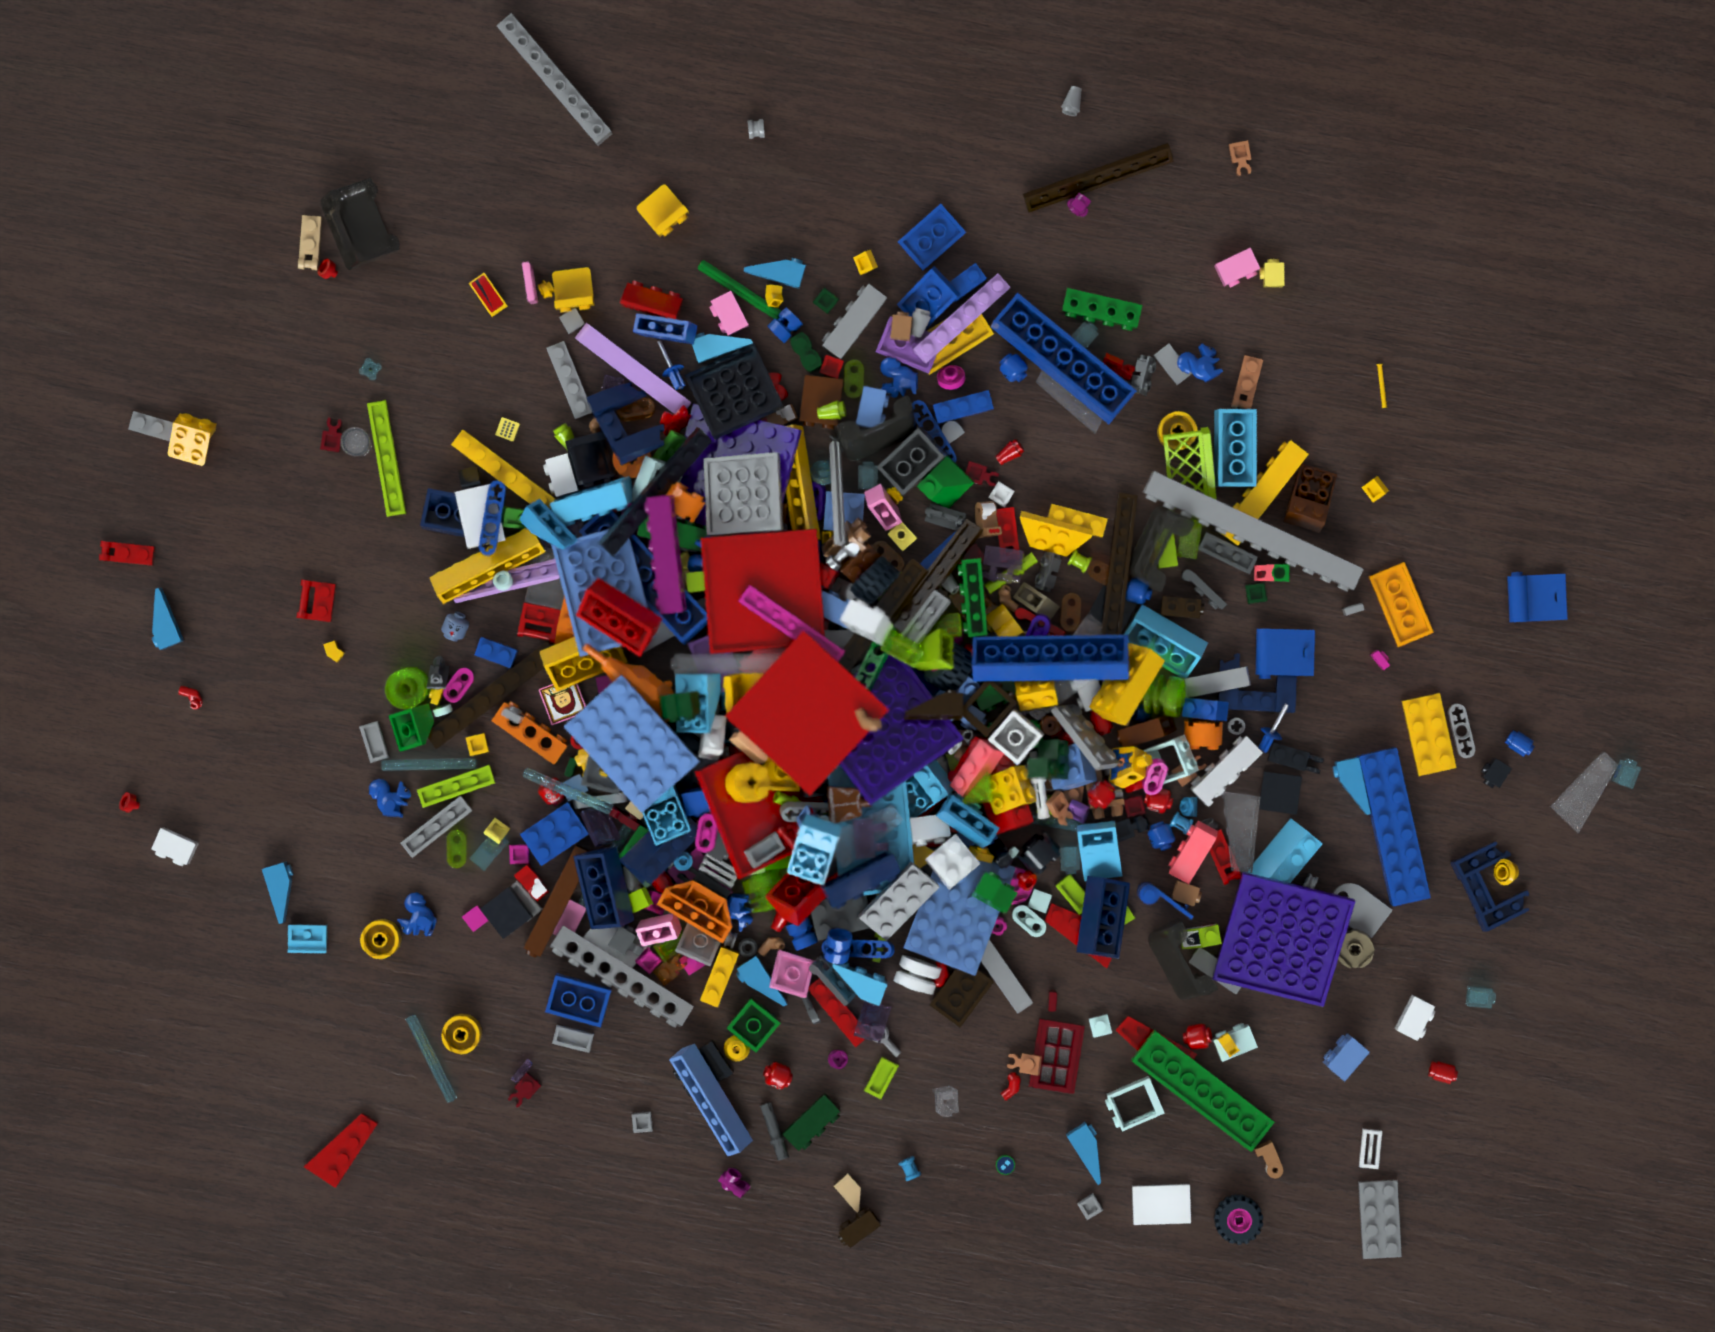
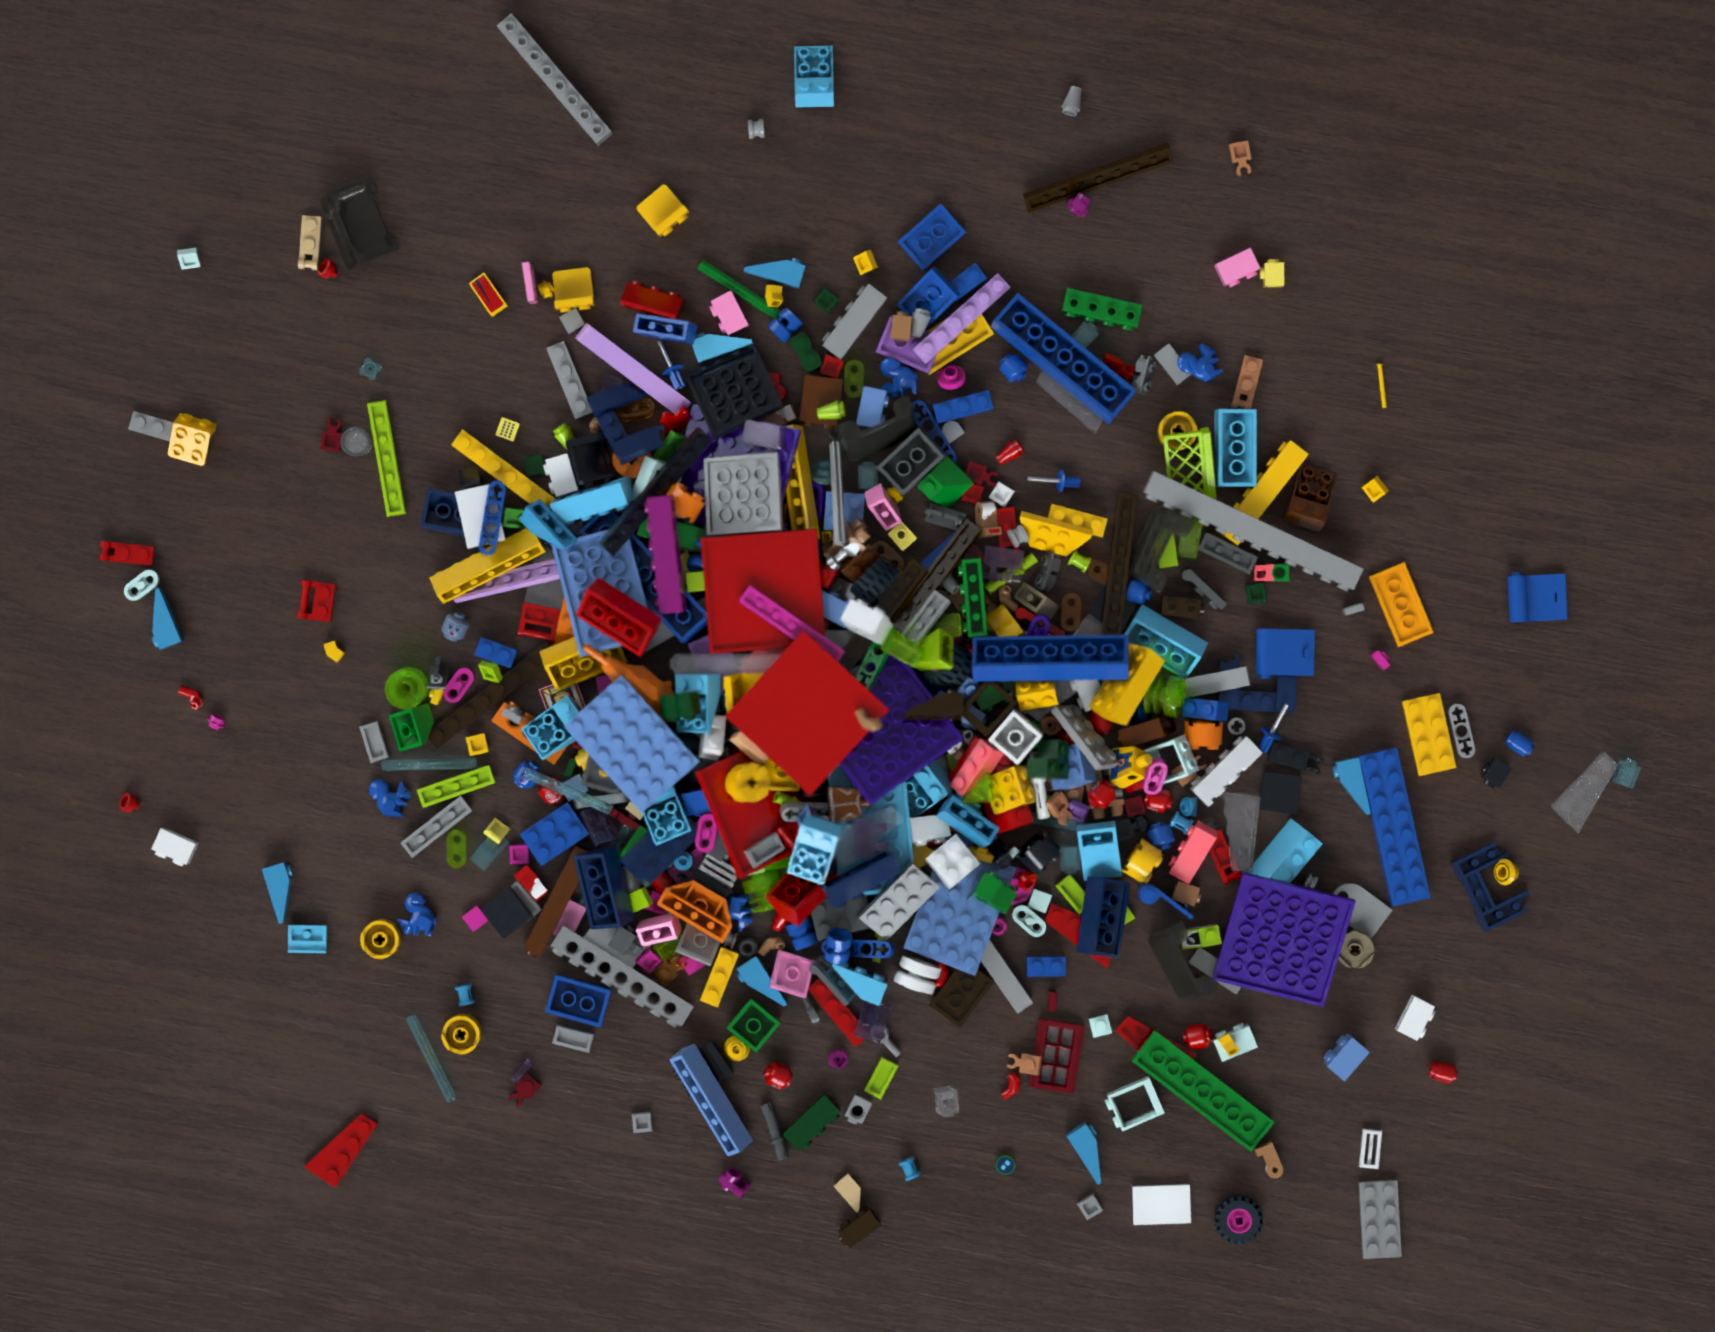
light aqua tile [433,703,453,717] -> none
light aqua tile [493,571,513,591] -> none
clear light blue brick [1466,985,1496,1009] -> none
none -> light aqua plate [124,570,160,601]
none -> light aqua plate [177,248,201,270]
none -> dark pink plate [207,714,226,730]
none -> dark azure bush [455,984,475,1006]
none -> lime plate [478,660,503,683]
none -> blue head [513,760,541,789]
none -> medium azure slope [521,695,581,760]
none -> dark green tile [523,454,545,477]
none -> clear purple piece [742,420,788,453]
none -> medium azure slope [794,46,834,107]
none -> light grey brick [845,1093,872,1125]
none -> red tile [961,484,984,504]
none -> light grey wheel [1007,524,1029,548]
none -> blue brick [1026,955,1066,977]
none -> blue piece [1028,469,1081,493]
none -> yellow brick [1122,839,1163,884]

